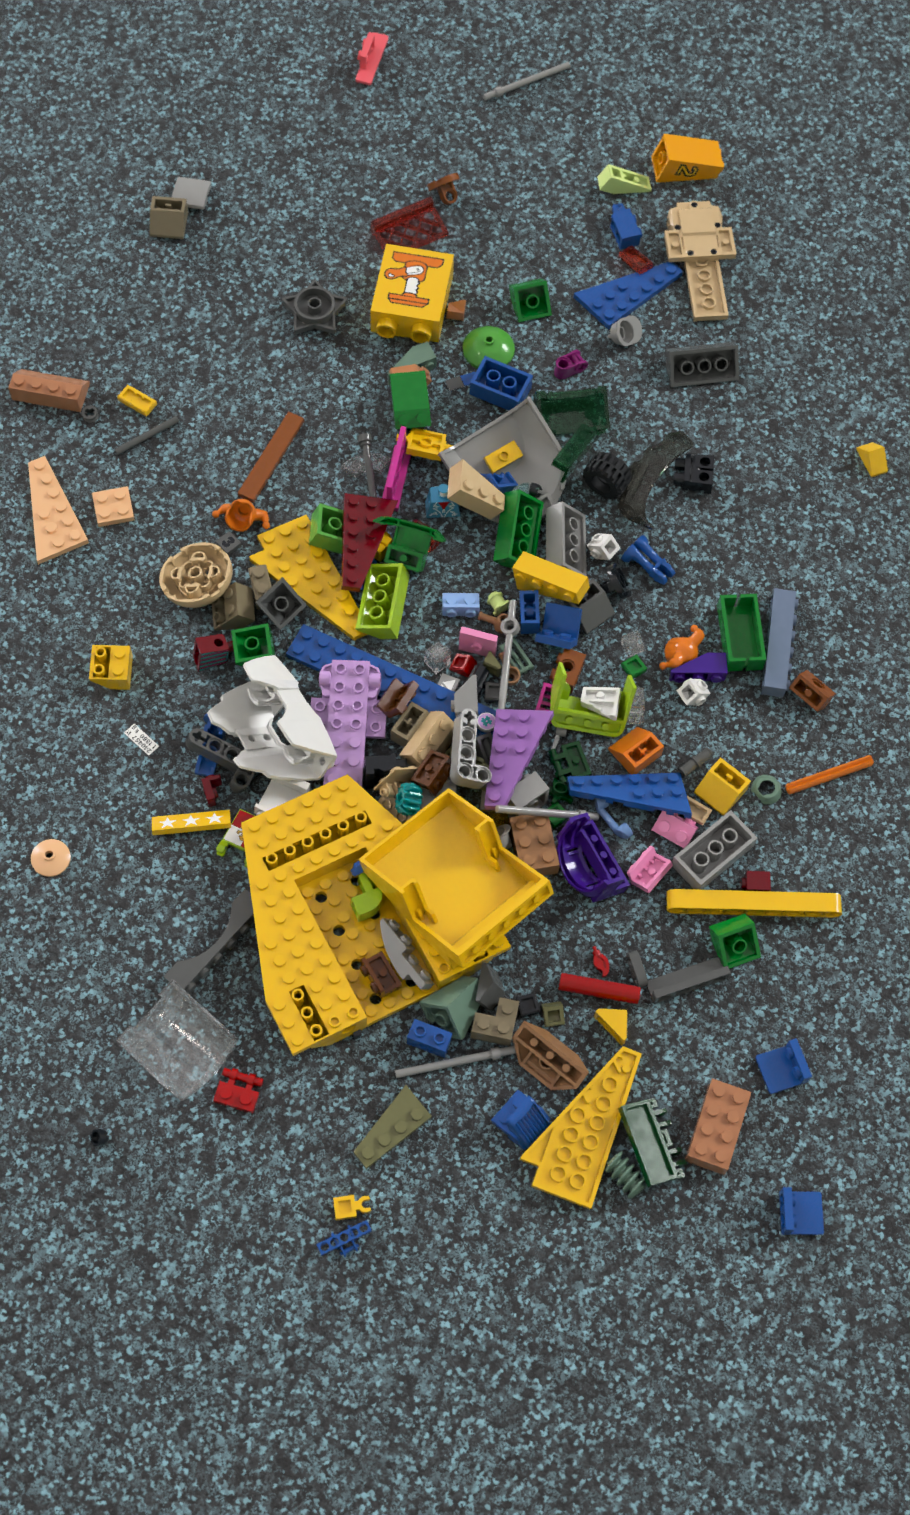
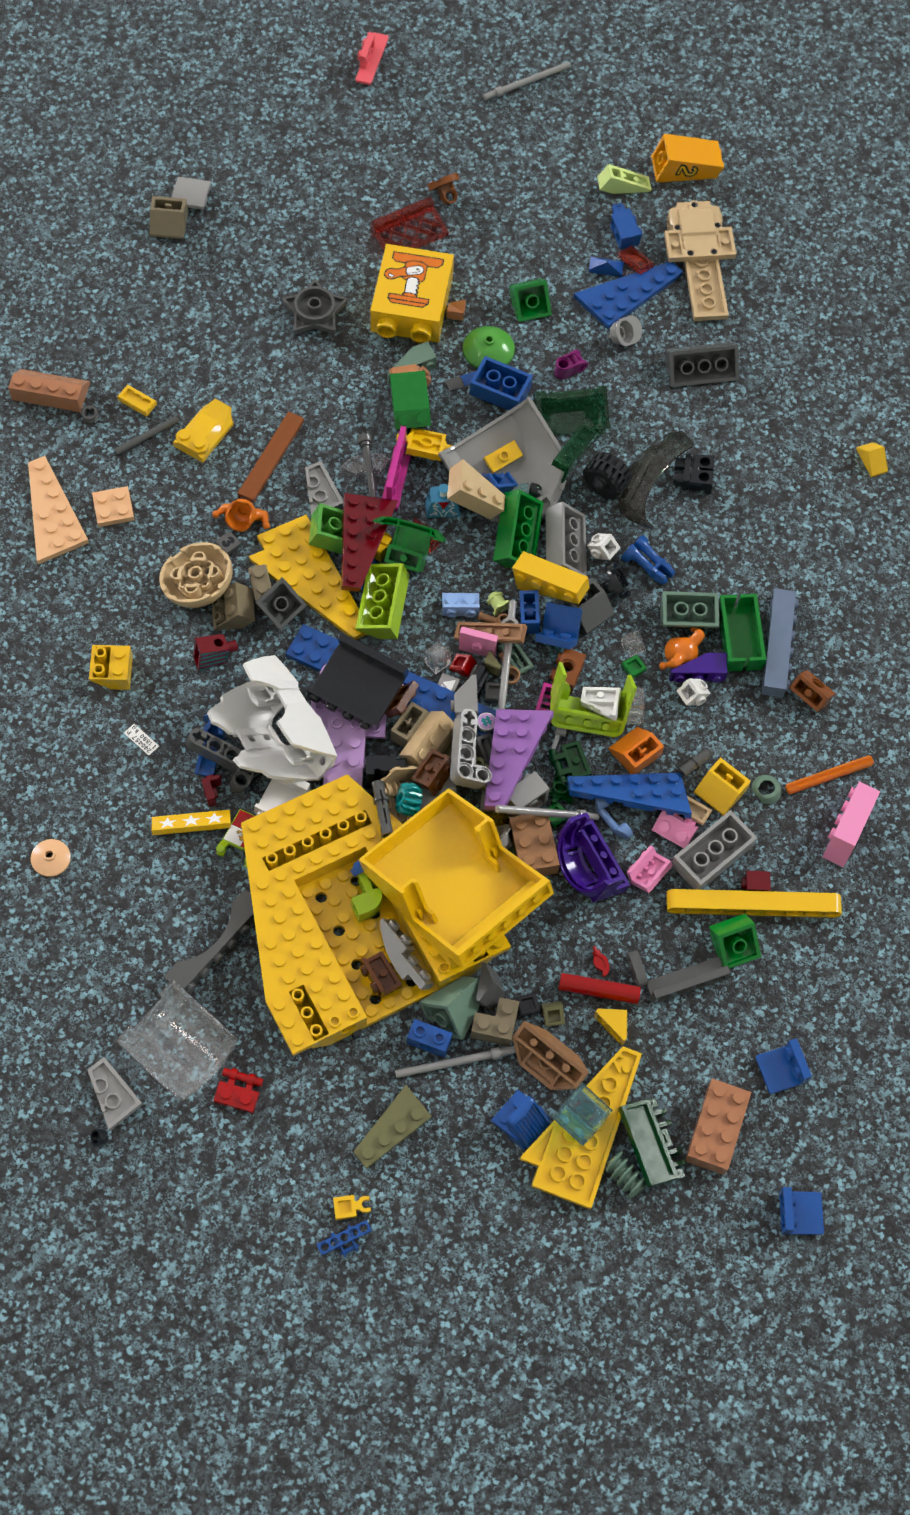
green slope [231,623,275,666] -> none
none -> light grey wing [88,1057,143,1131]
none -> yellow slope [173,399,233,463]
none -> light grey wing [305,461,343,516]
none -> black panel [306,632,409,731]
none -> dark grey pin [372,780,393,838]
none -> medium nougat tile [454,622,527,644]
none -> clear light blue slope [552,1083,613,1146]
none -> blue slope [588,257,624,277]
none -> sand green slope [660,591,719,628]
none -> bright pink wedge [822,782,880,867]

